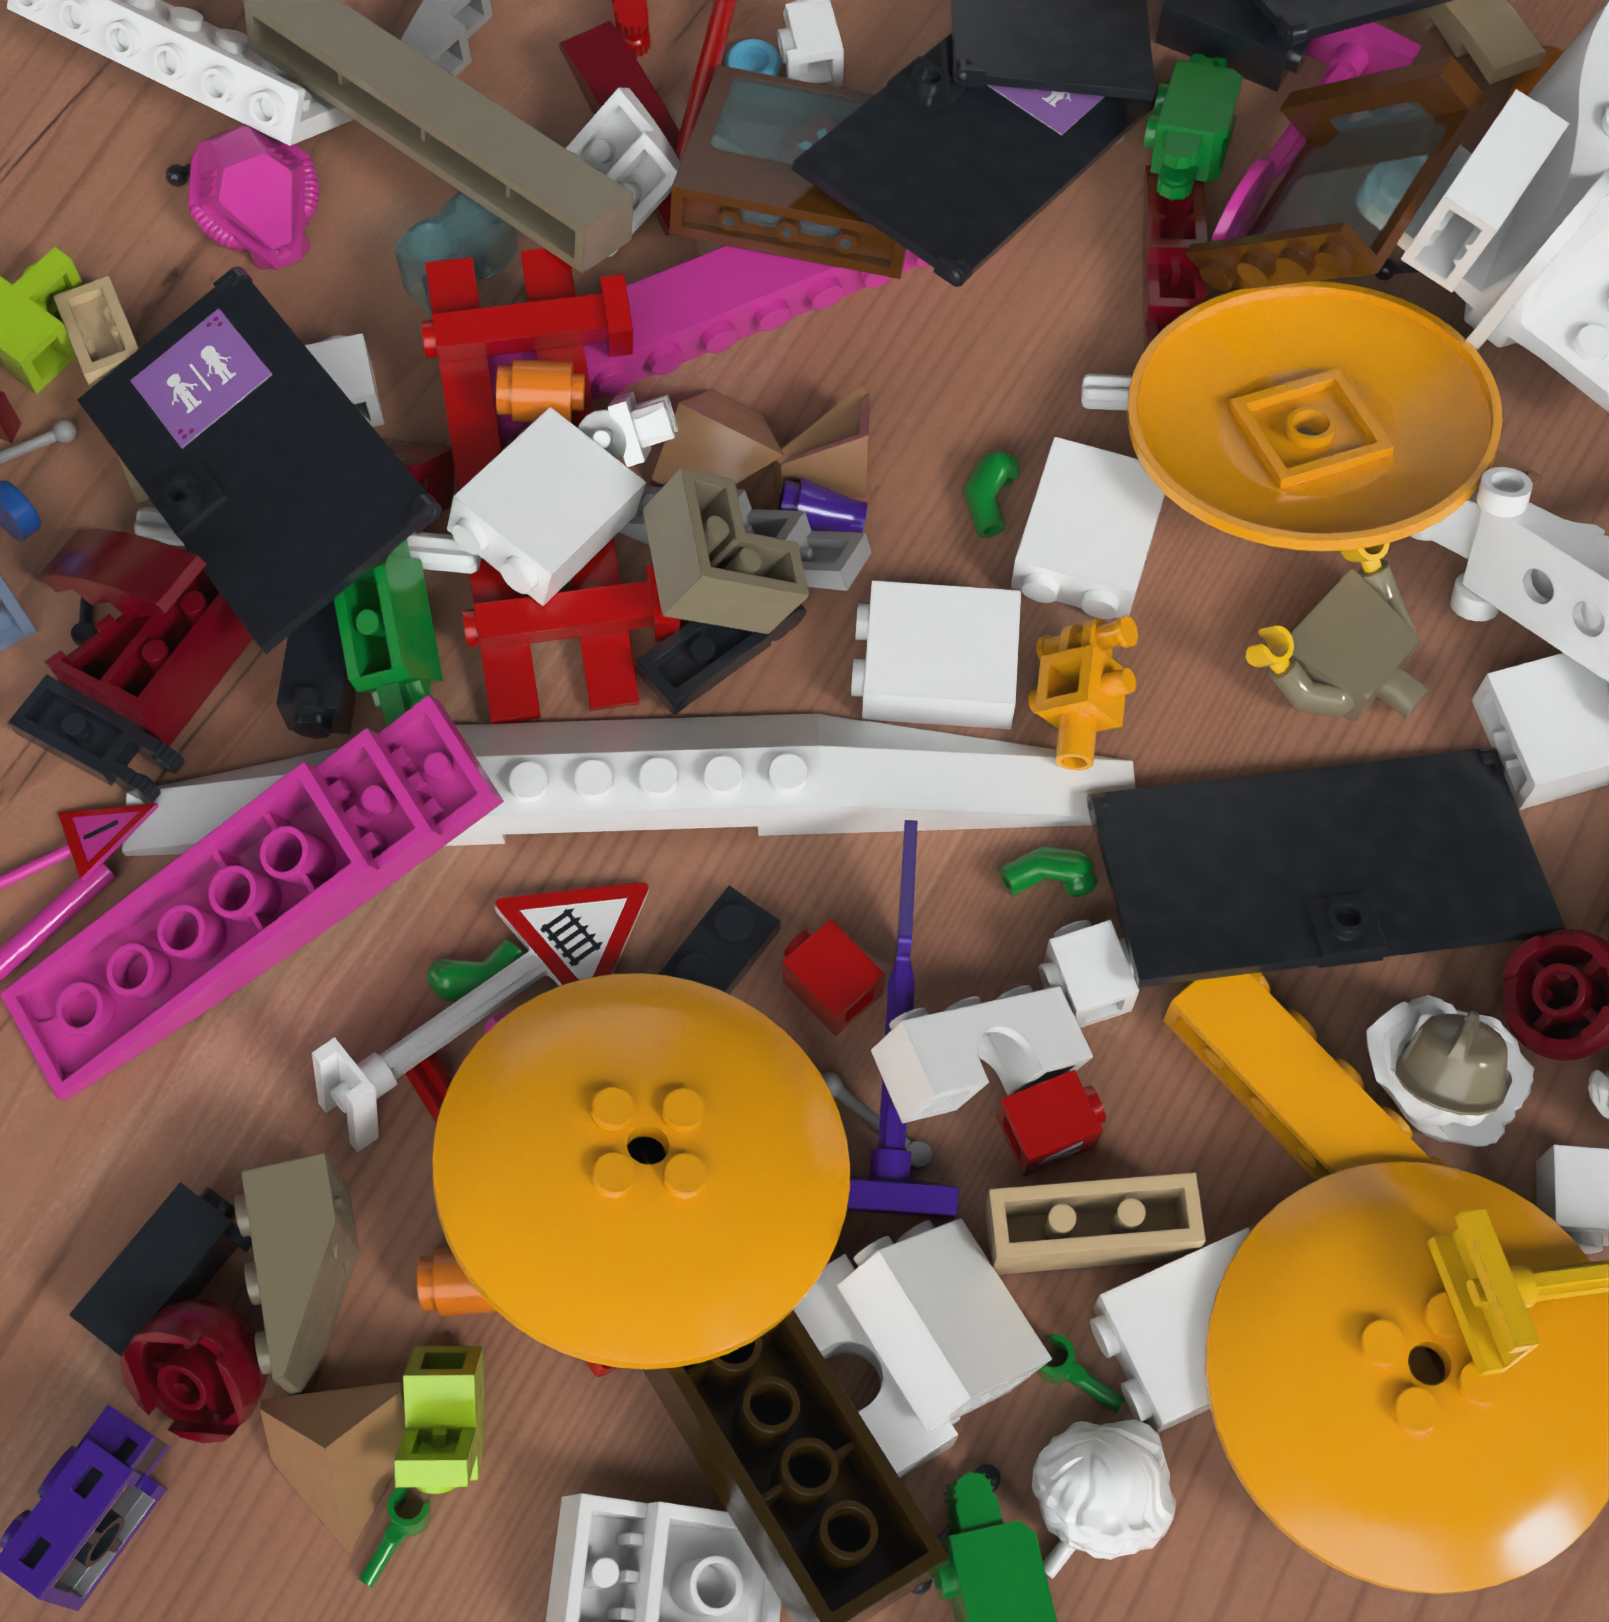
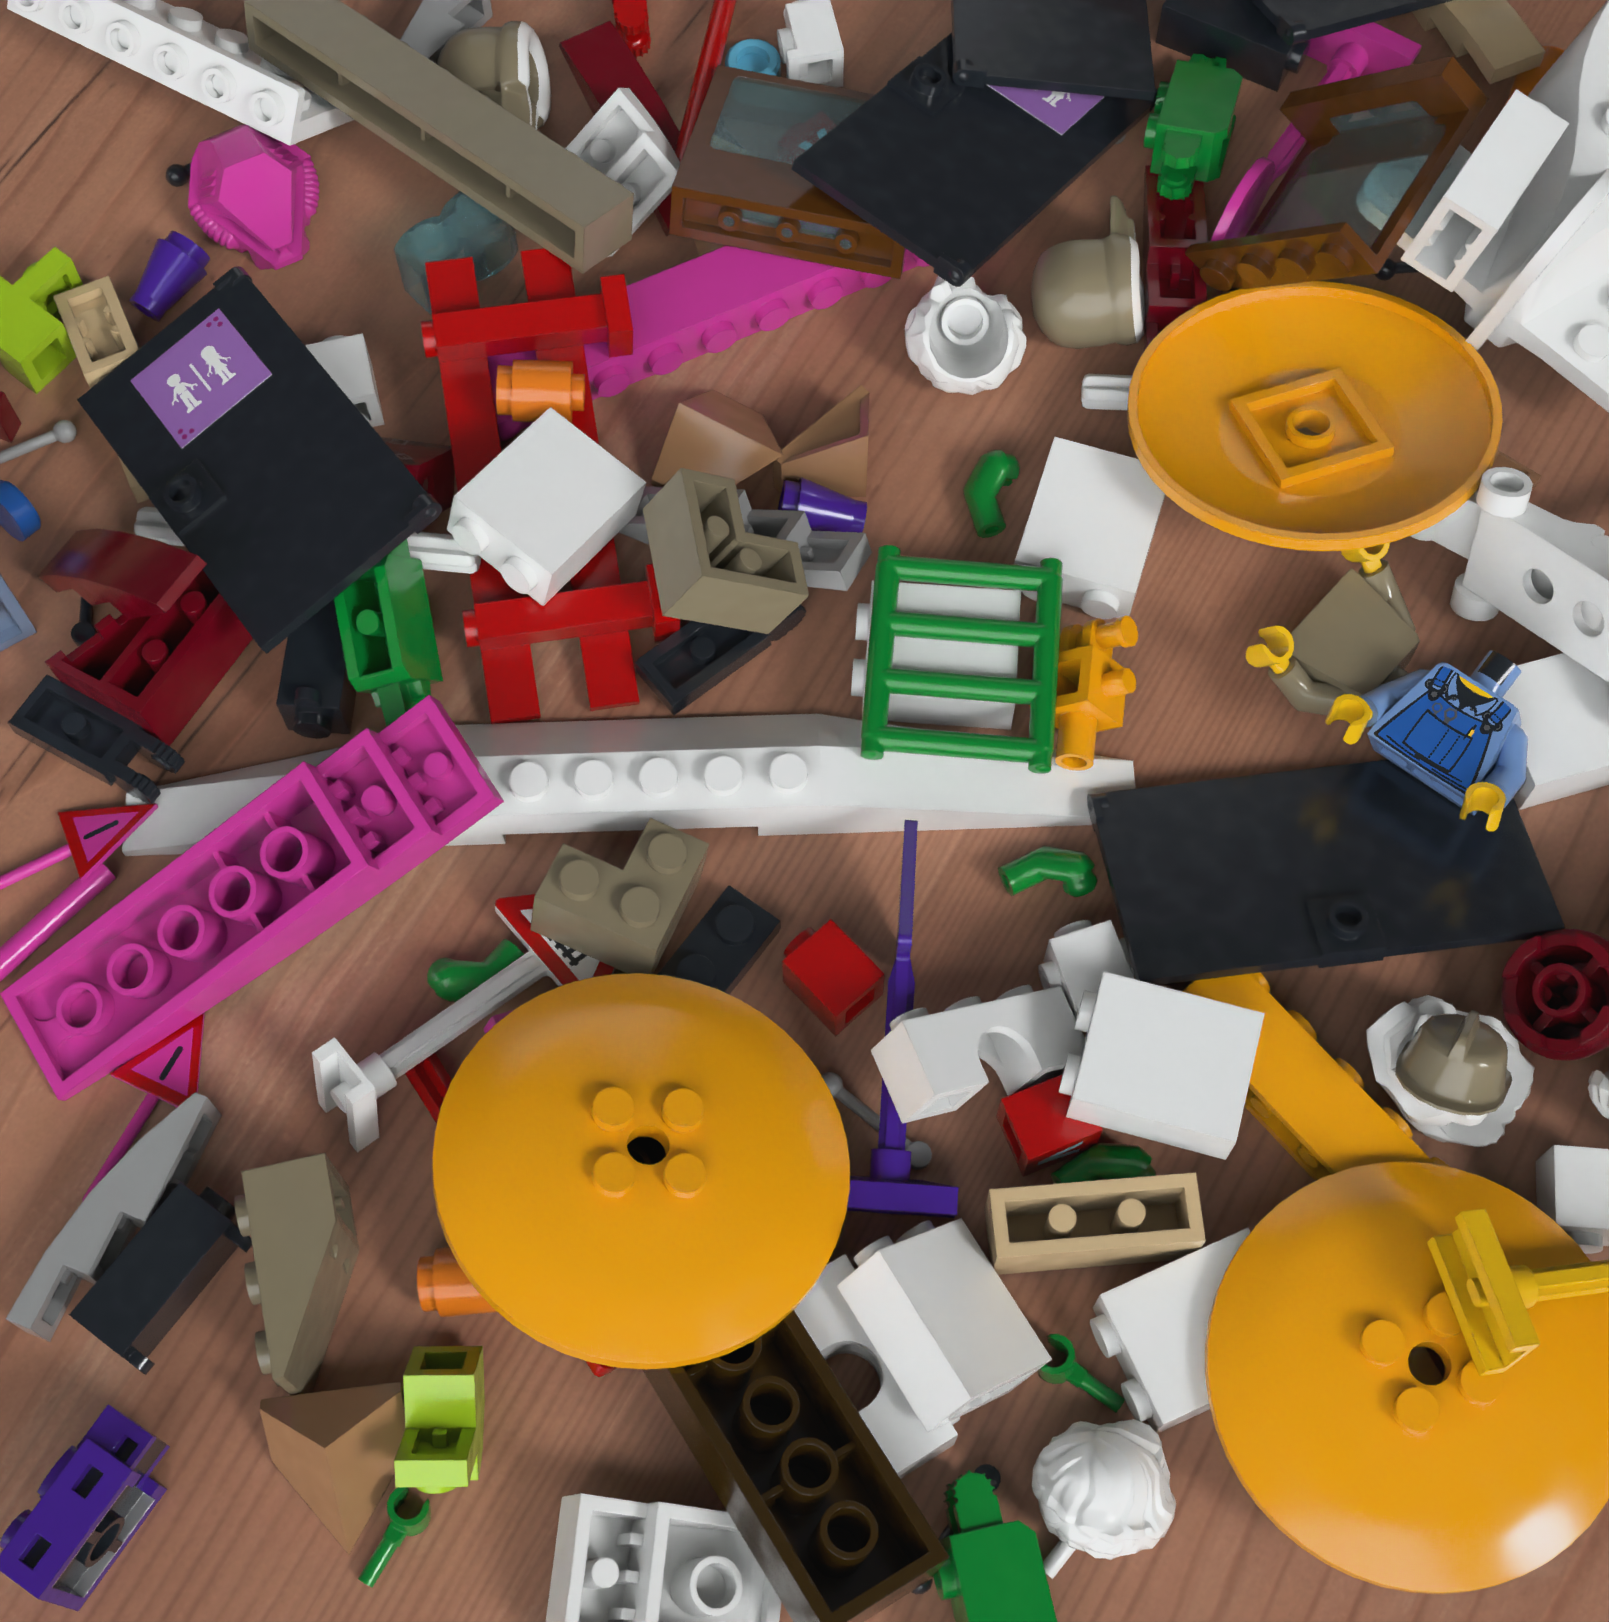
dark red cylinder [120,1298,268,1444] -> none
white hips [578,391,679,467] -> none
none -> light grey slope [6,1092,222,1342]
none -> piece [82,1012,205,1201]
none -> dark purple cone [129,231,210,322]
none -> dark tan piece [436,21,551,130]
none -> dark tan brick [530,818,709,974]
none -> green bar [861,545,1063,774]
none -> white hair [904,276,1026,395]
none -> dark tan piece [1031,196,1145,349]
none -> green arm [1051,1142,1156,1184]
none -> white brick [1059,971,1265,1160]
none -> torso [1325,650,1528,832]

